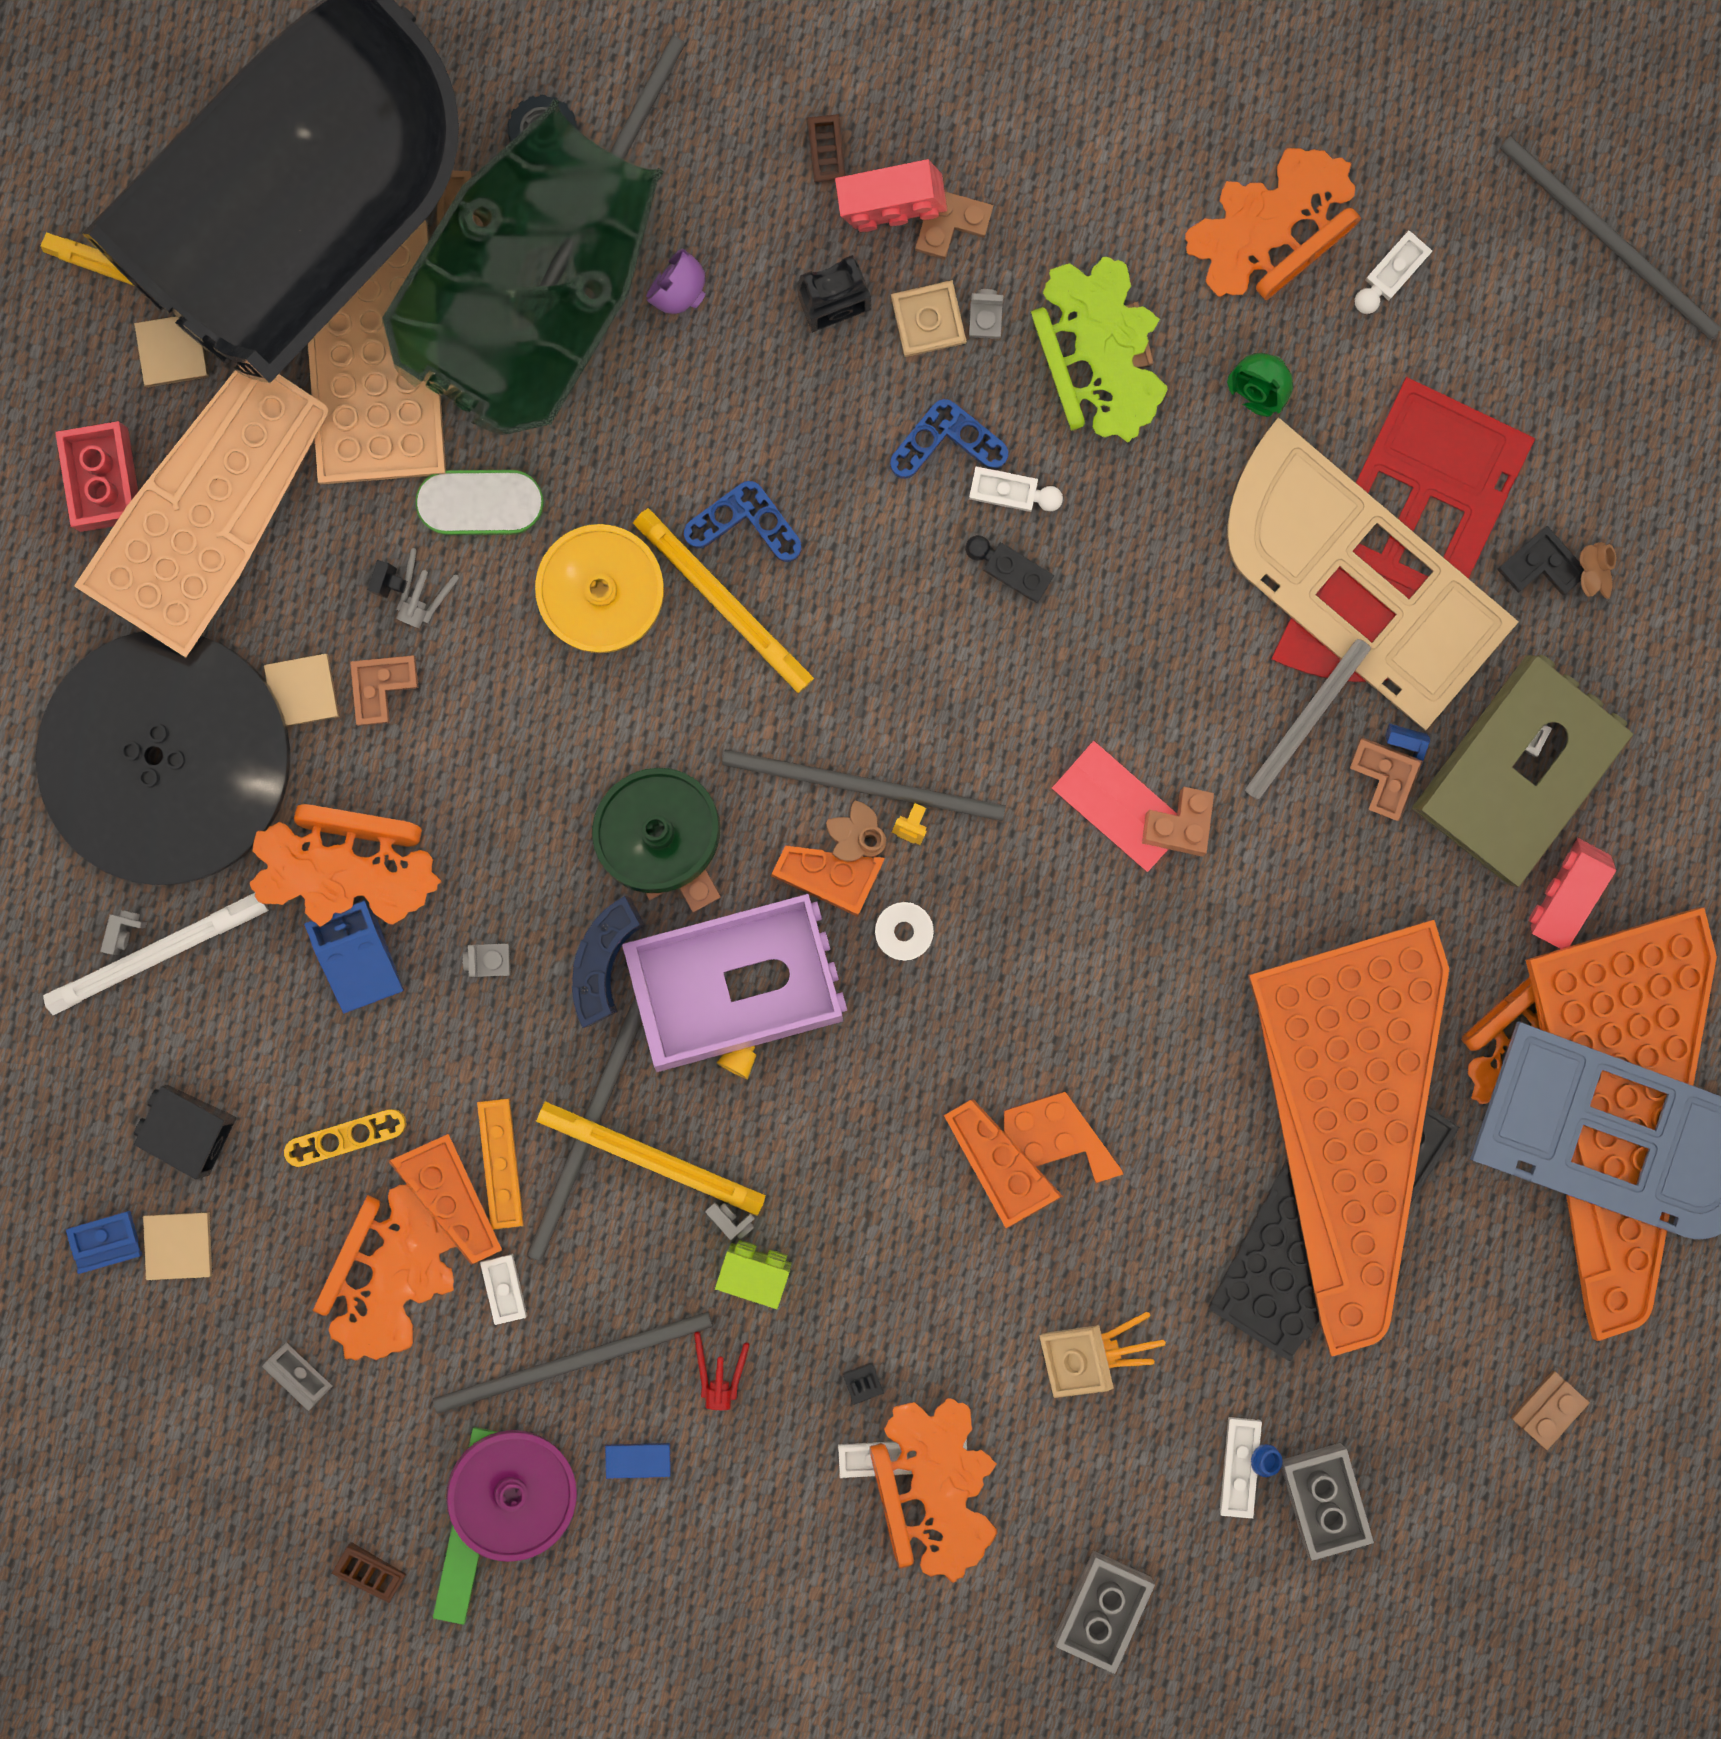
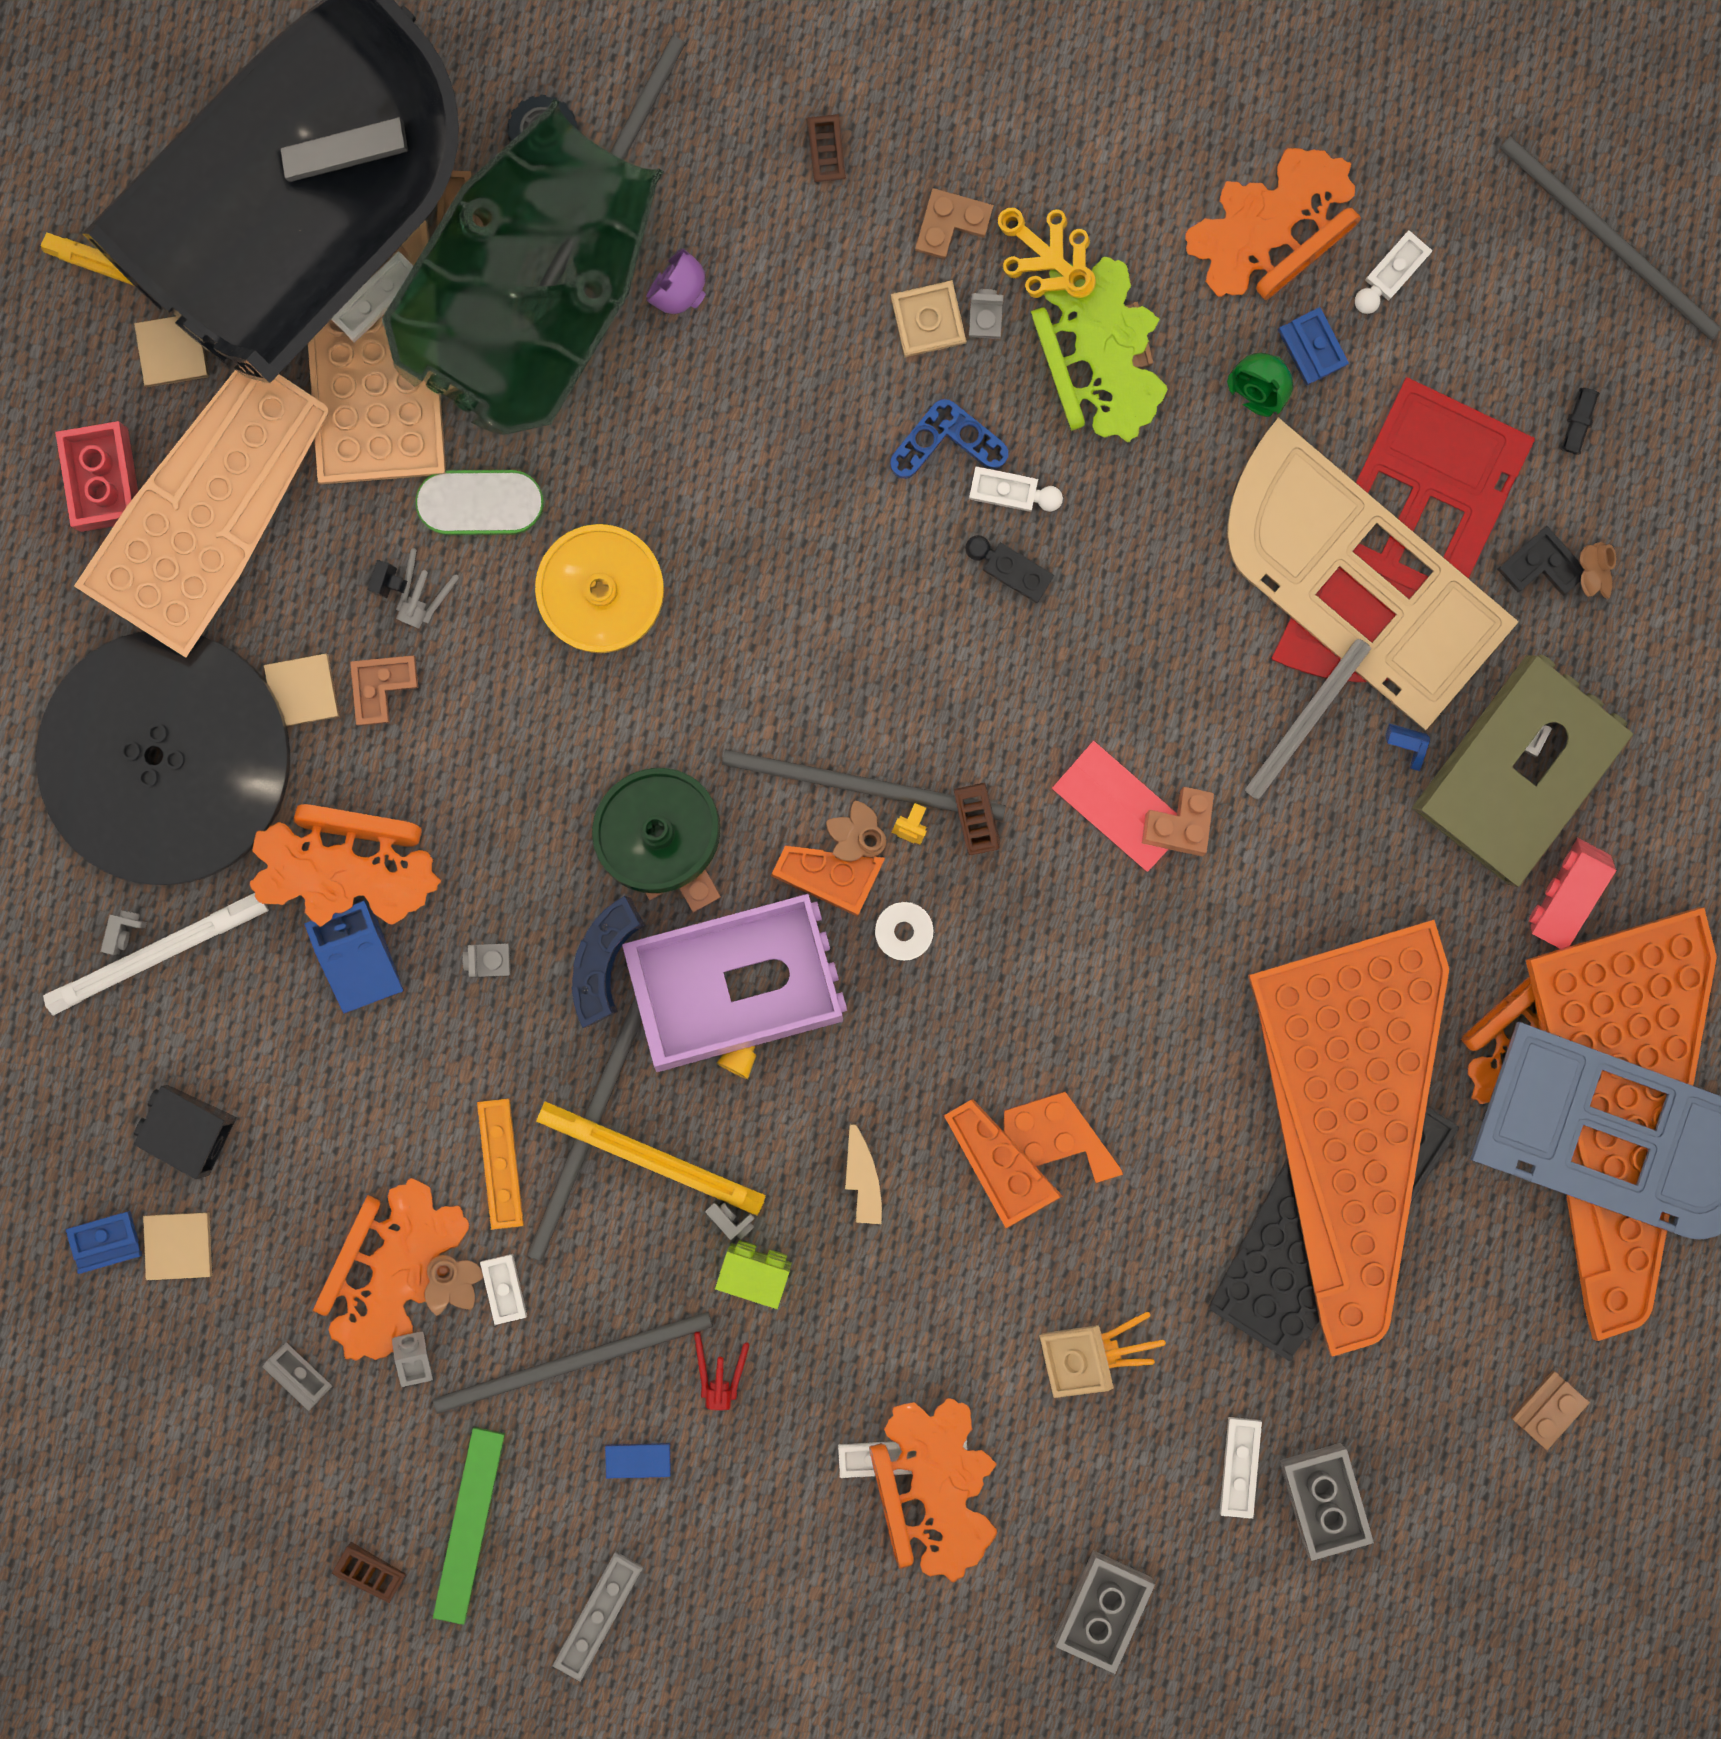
yellow beam [284,1109,407,1167] -> none
orange wing [389,1134,502,1265] -> none
magenta dish [446,1430,577,1562] -> none
yellow piece [633,508,814,694] -> none
blue beam [684,481,801,562] -> none
black brick [797,255,871,333] -> none
coral brick [835,159,947,232] -> none
black tile [842,1362,884,1405] -> none
blue plate [1251,1444,1283,1477] -> none
nougat plate [1350,738,1423,821] -> none
none -> light grey tile [281,117,408,182]
none -> white plate [332,251,423,343]
none -> light grey bracket [392,1332,433,1387]
none -> medium nougat plate [424,1255,484,1316]
none -> light grey tile [553,1551,643,1682]
none -> tan slope [845,1123,882,1224]
none -> reddish brown slope [954,782,1000,855]
none -> yellow plant [998,208,1096,298]
none -> blue plate [1278,307,1349,386]
none -> black pin [1560,387,1600,455]

